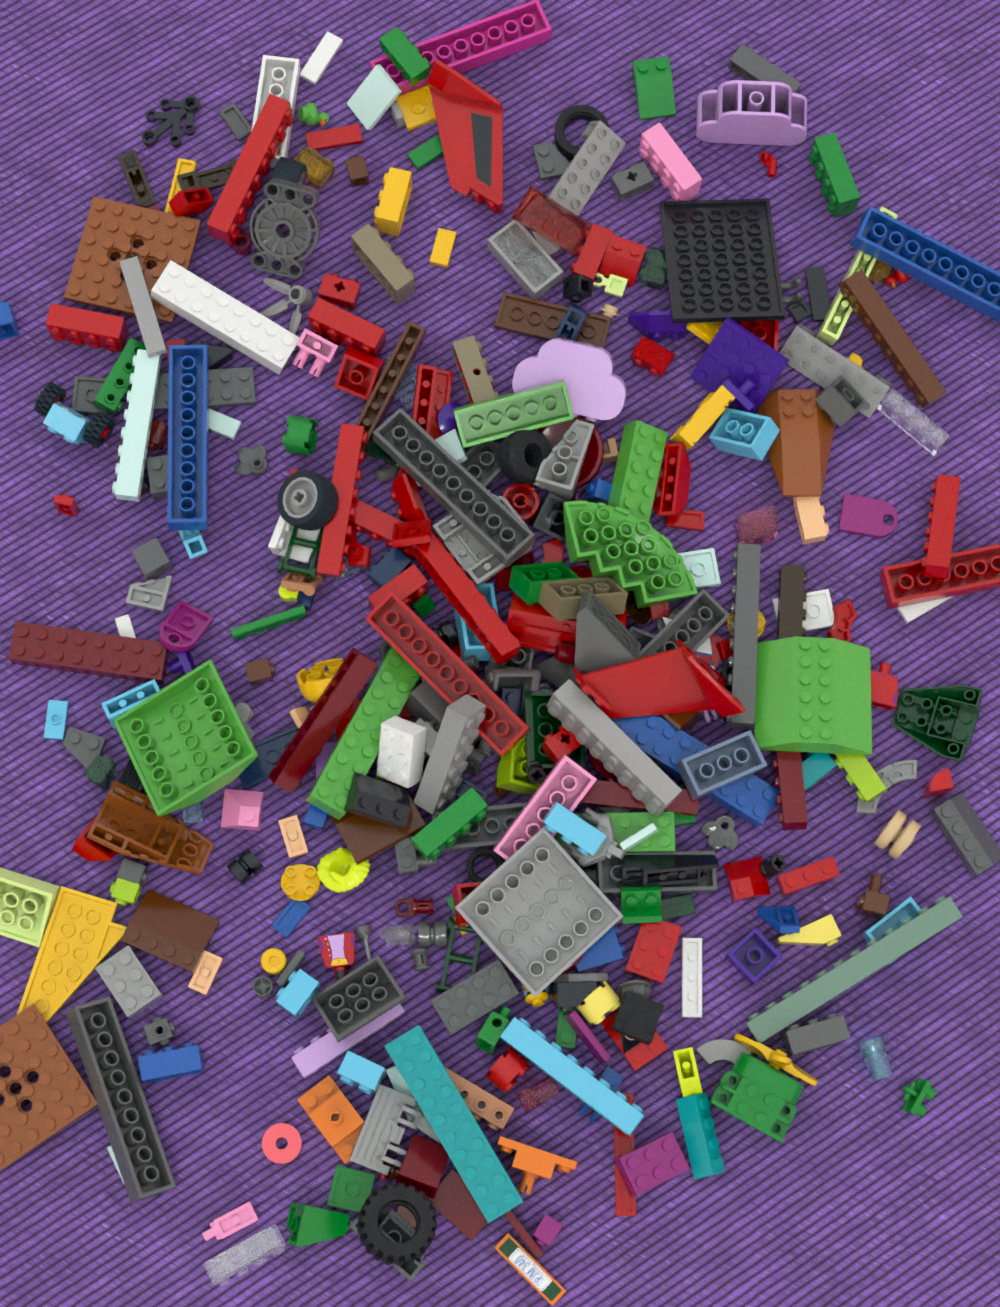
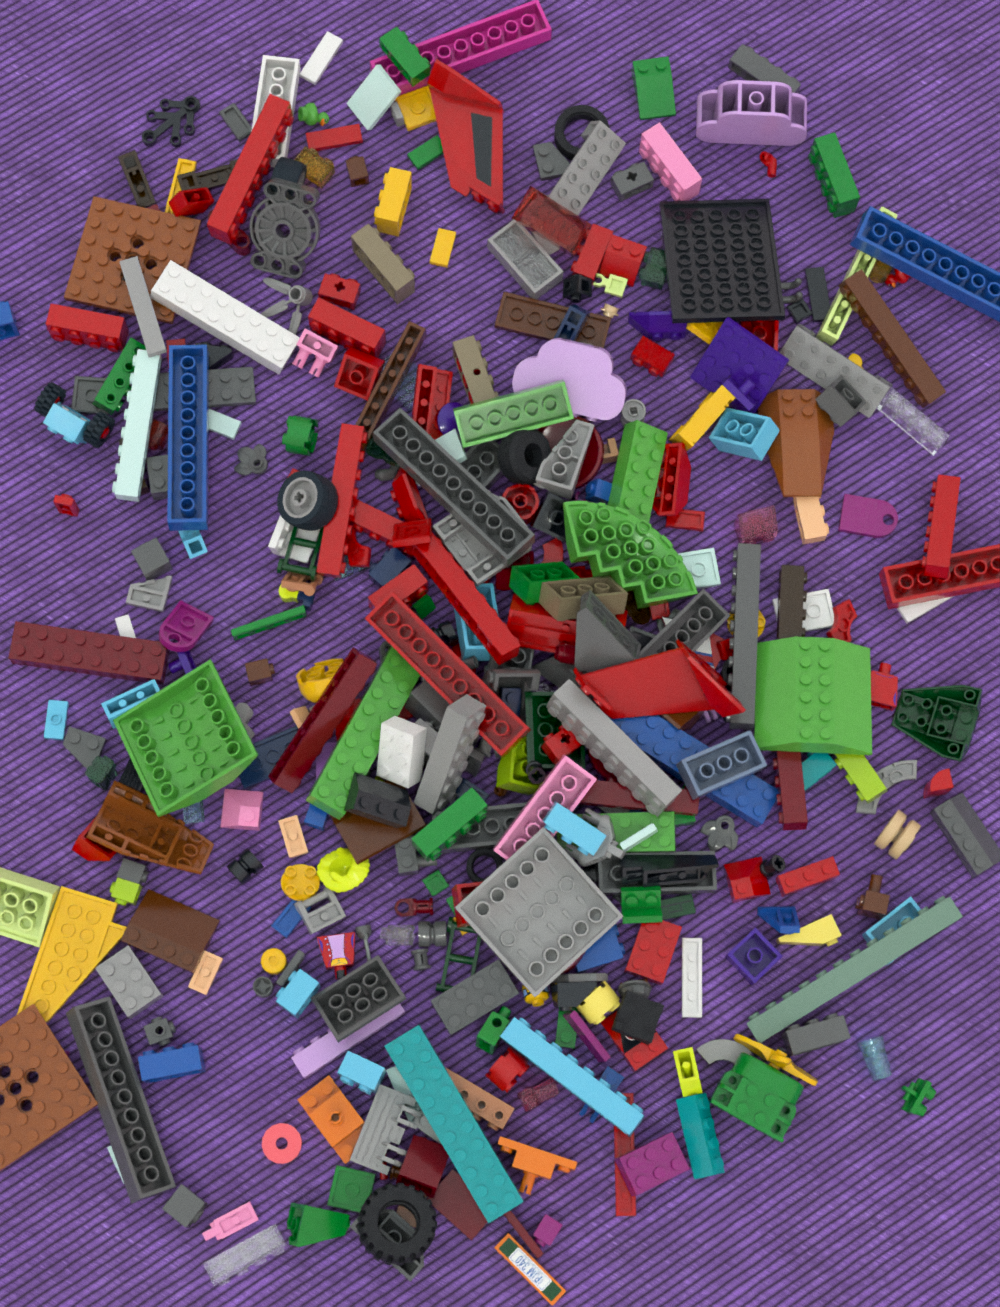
none -> dark grey head [162,1184,208,1228]
none -> light grey plate [294,887,346,935]
none -> green tile [422,870,449,897]
none -> light grey wheel [620,399,646,427]

